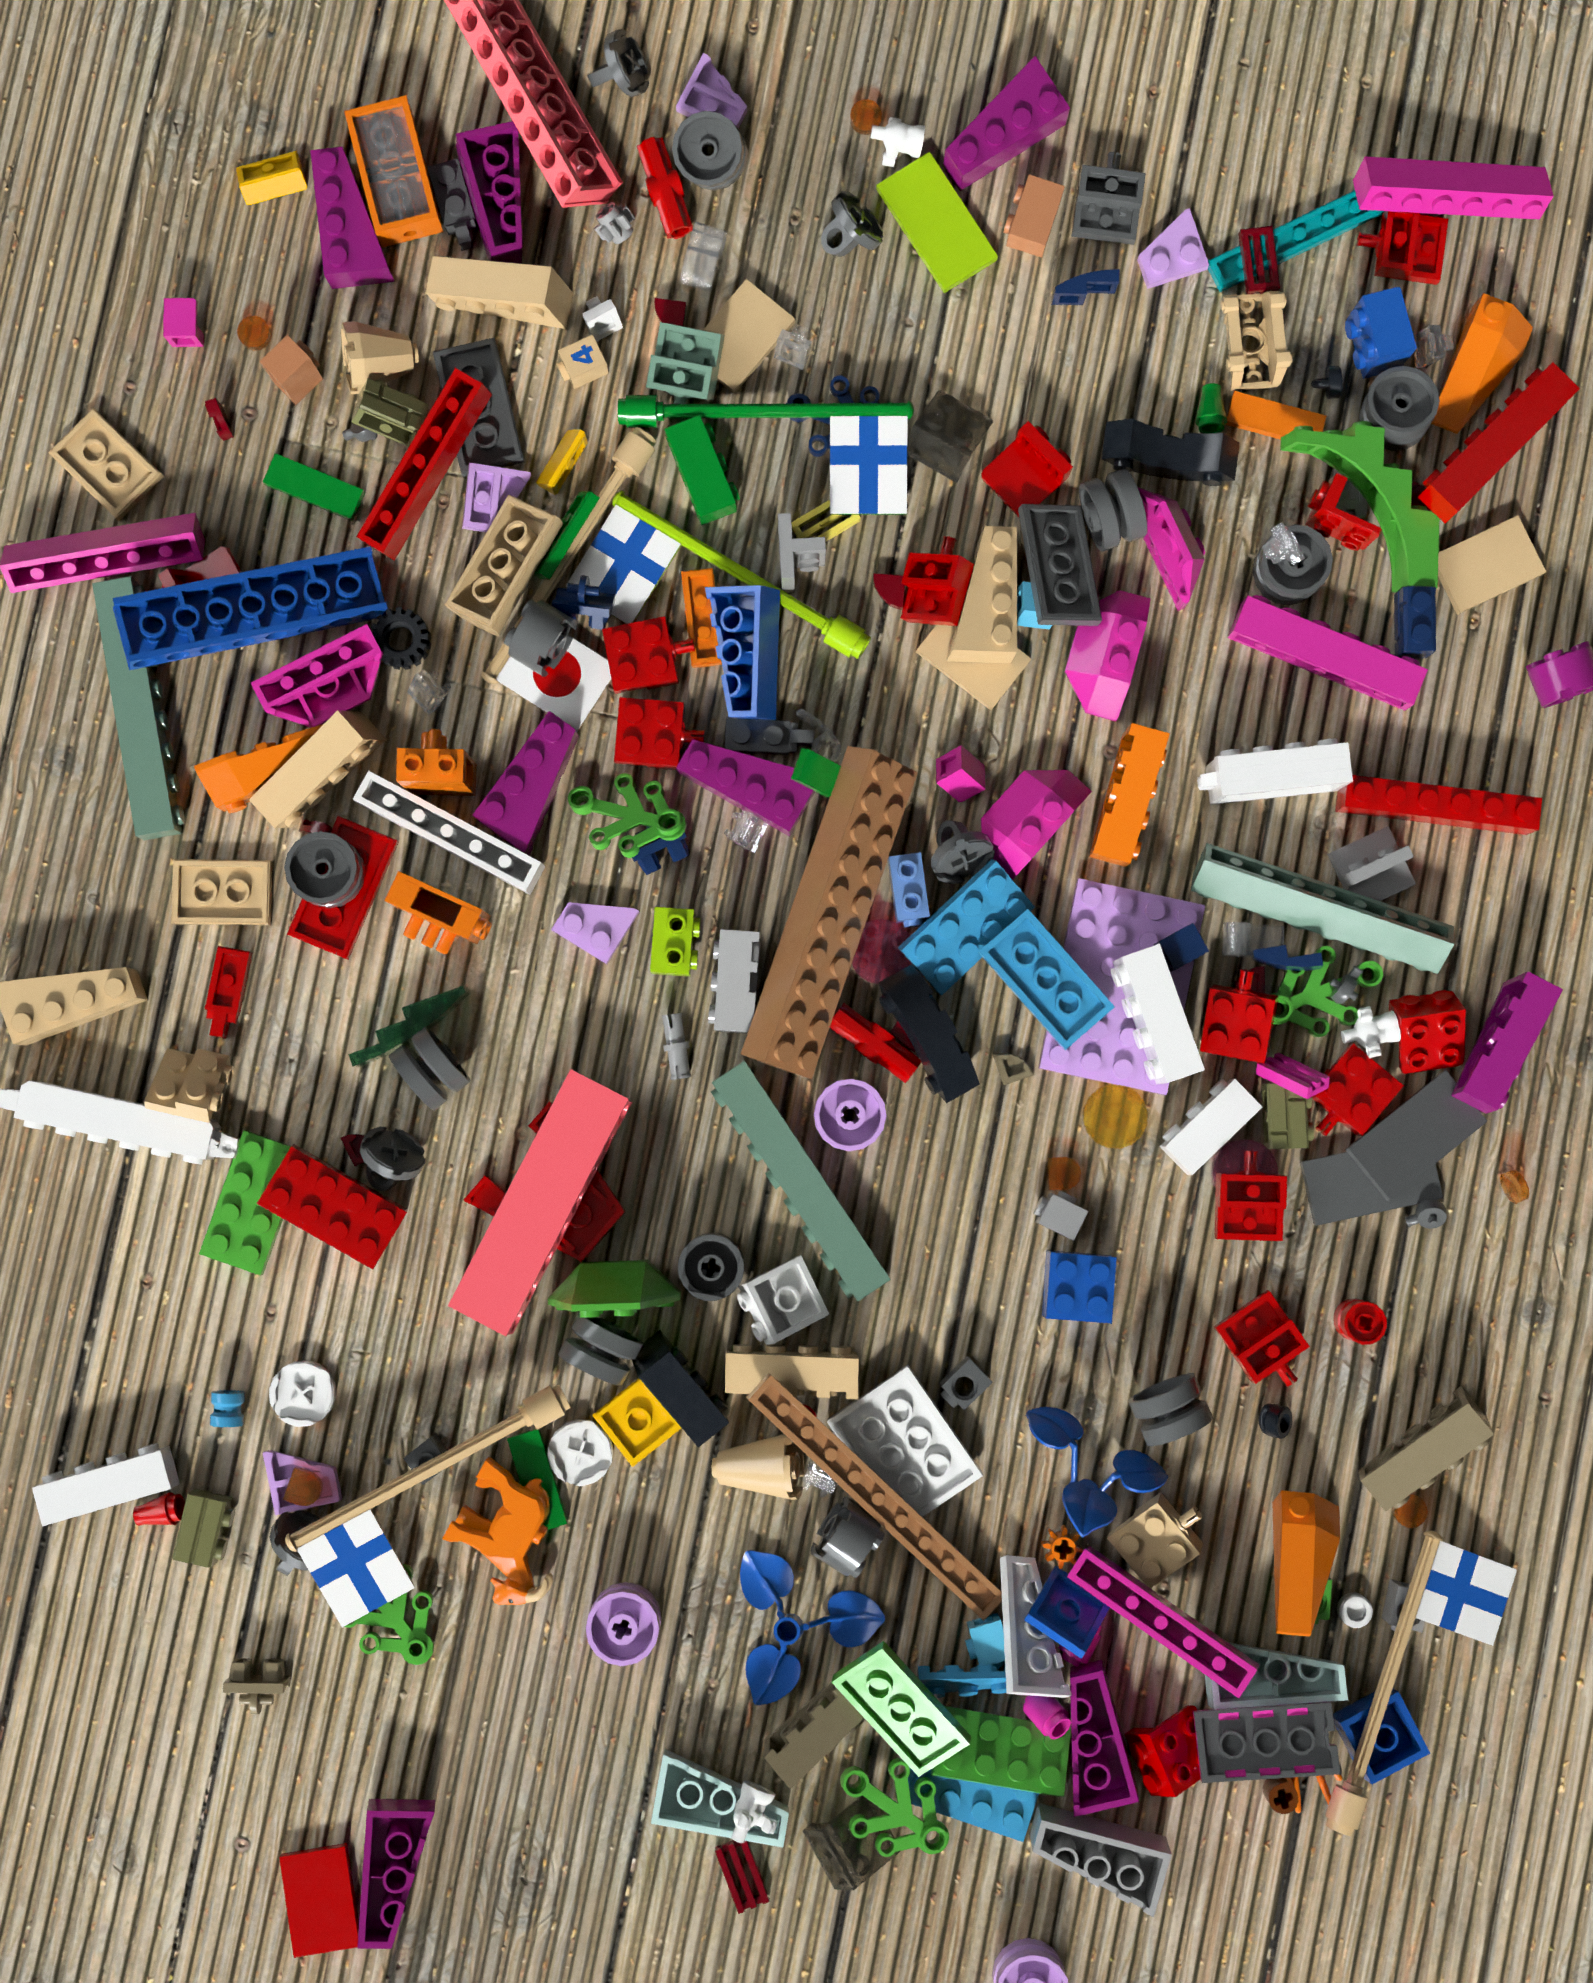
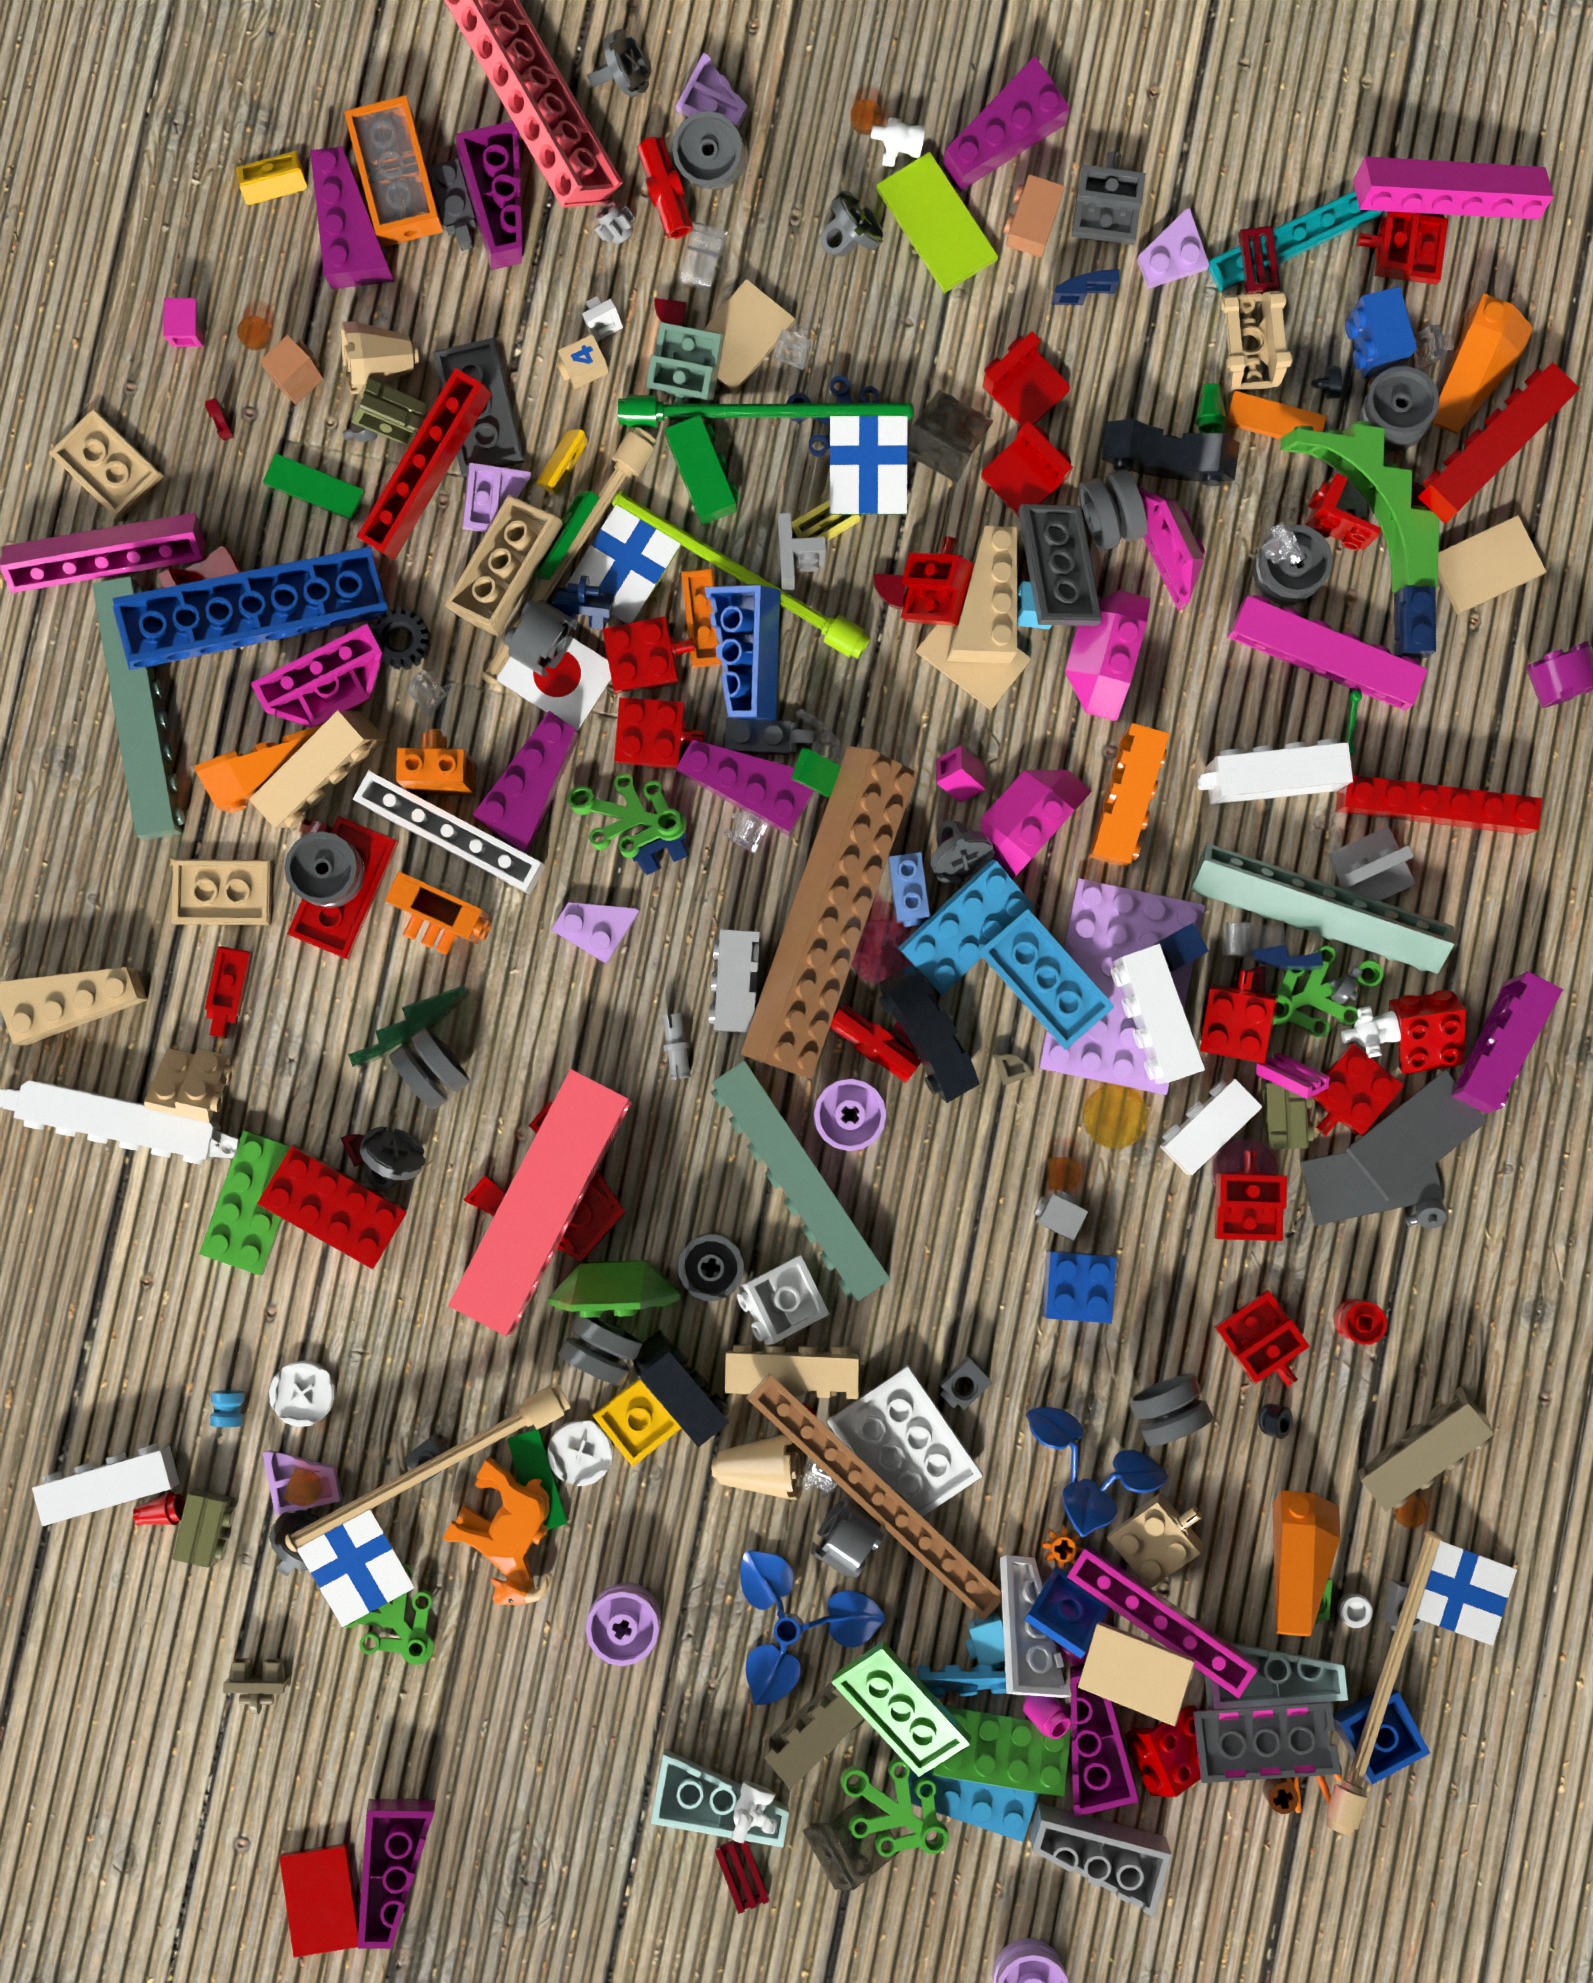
tan wedge [425,256,573,329] -> none
lime brick [650,907,701,977] -> none
clear orange tile [1500,1170,1529,1204] -> none
none -> red bracket [982,331,1070,427]
none -> tan tile [1078,1621,1196,1726]
none -> green hinge [1346,690,1362,756]

